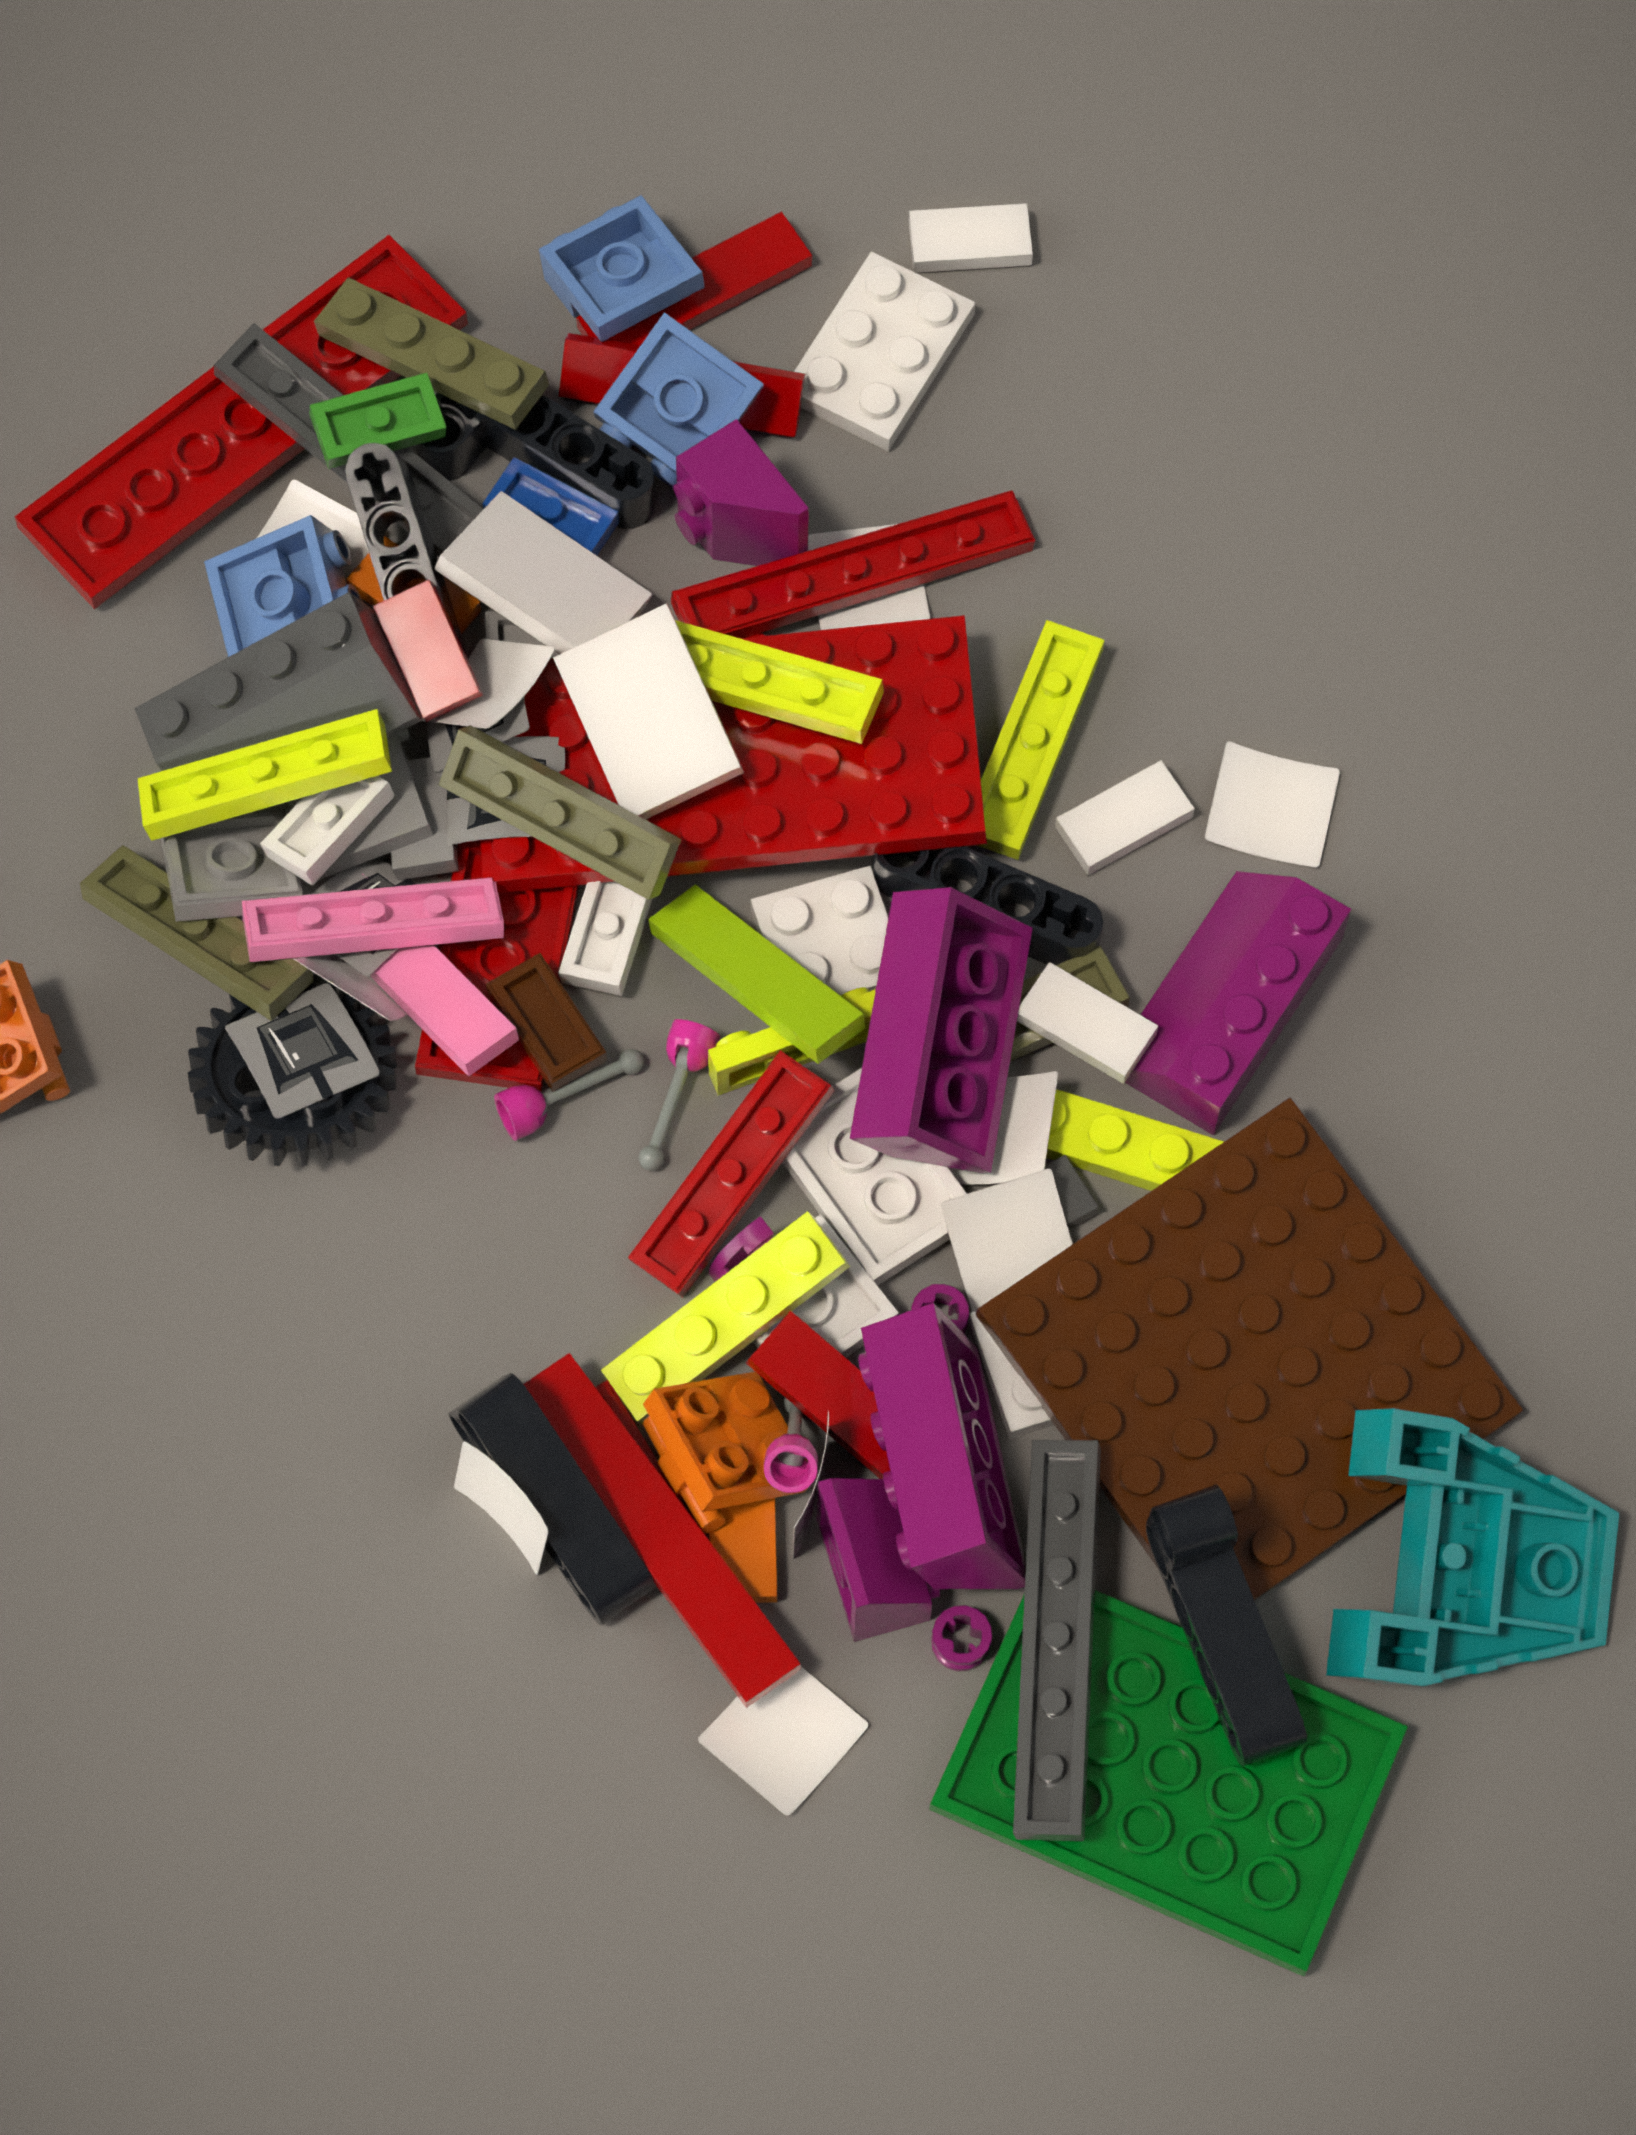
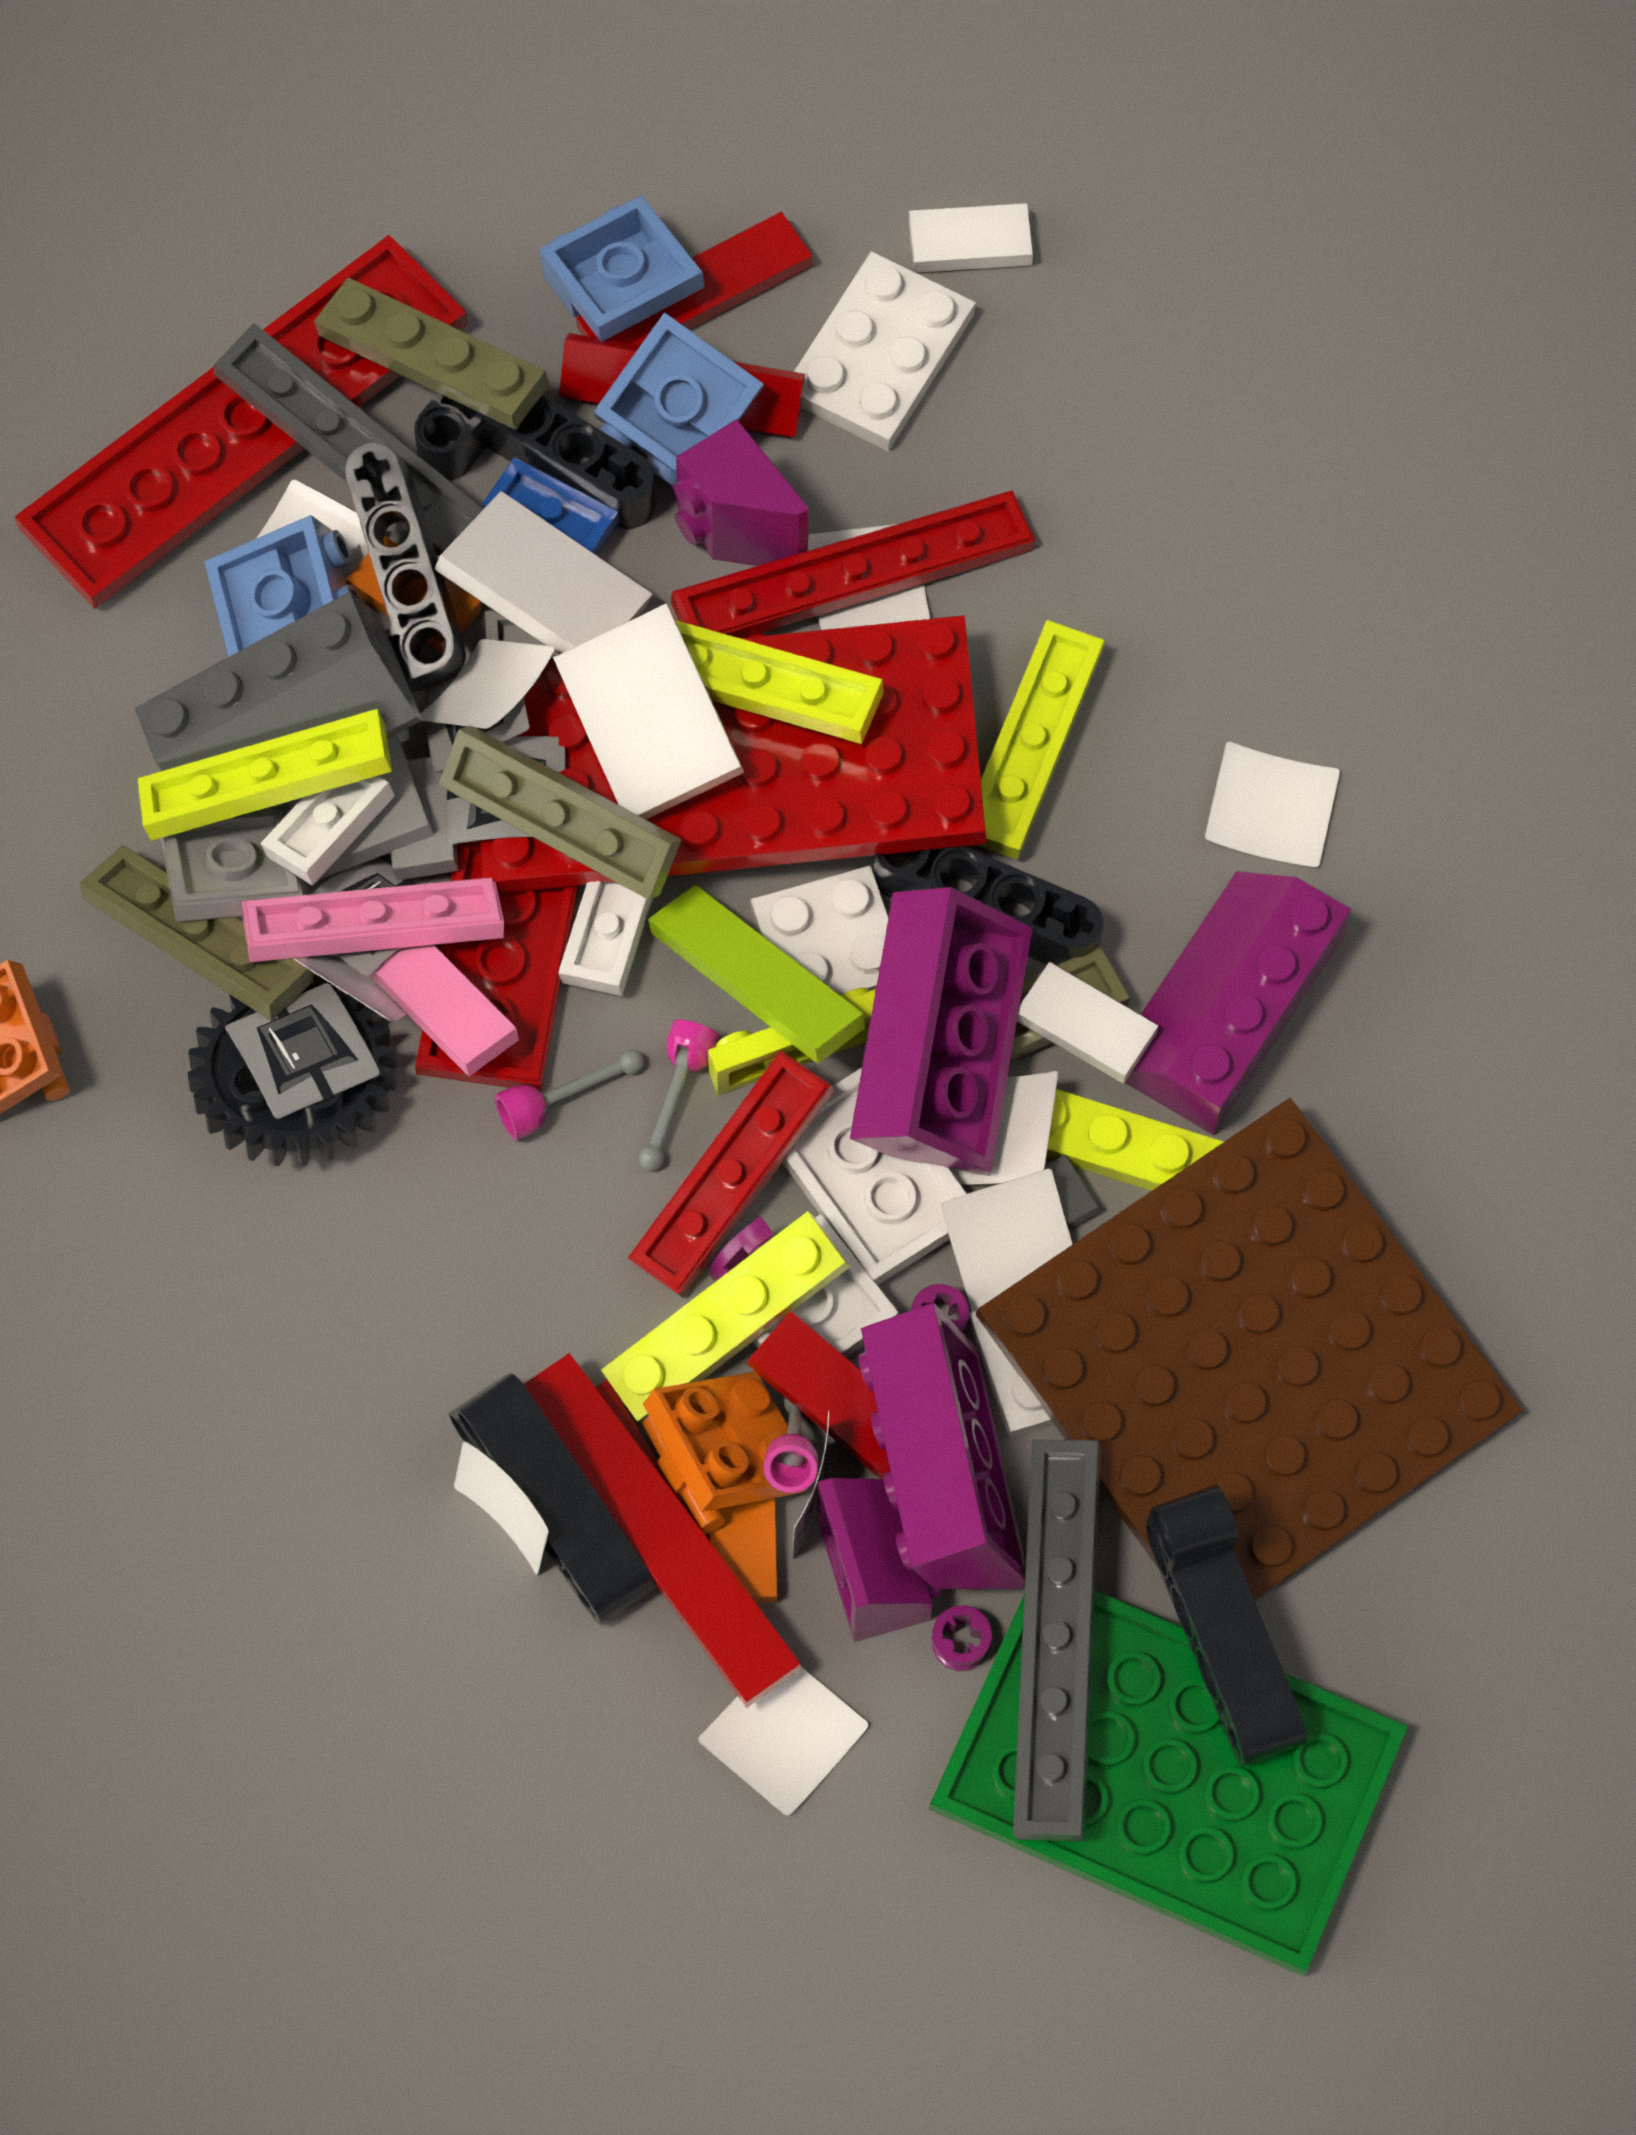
bright green plate [309,373,446,469] -> none
tile [373,580,483,721] -> none
reddish brown tile [486,953,607,1092] -> none
white tile [1055,760,1195,875] -> none
teal wedge [1326,1408,1619,1686] -> none

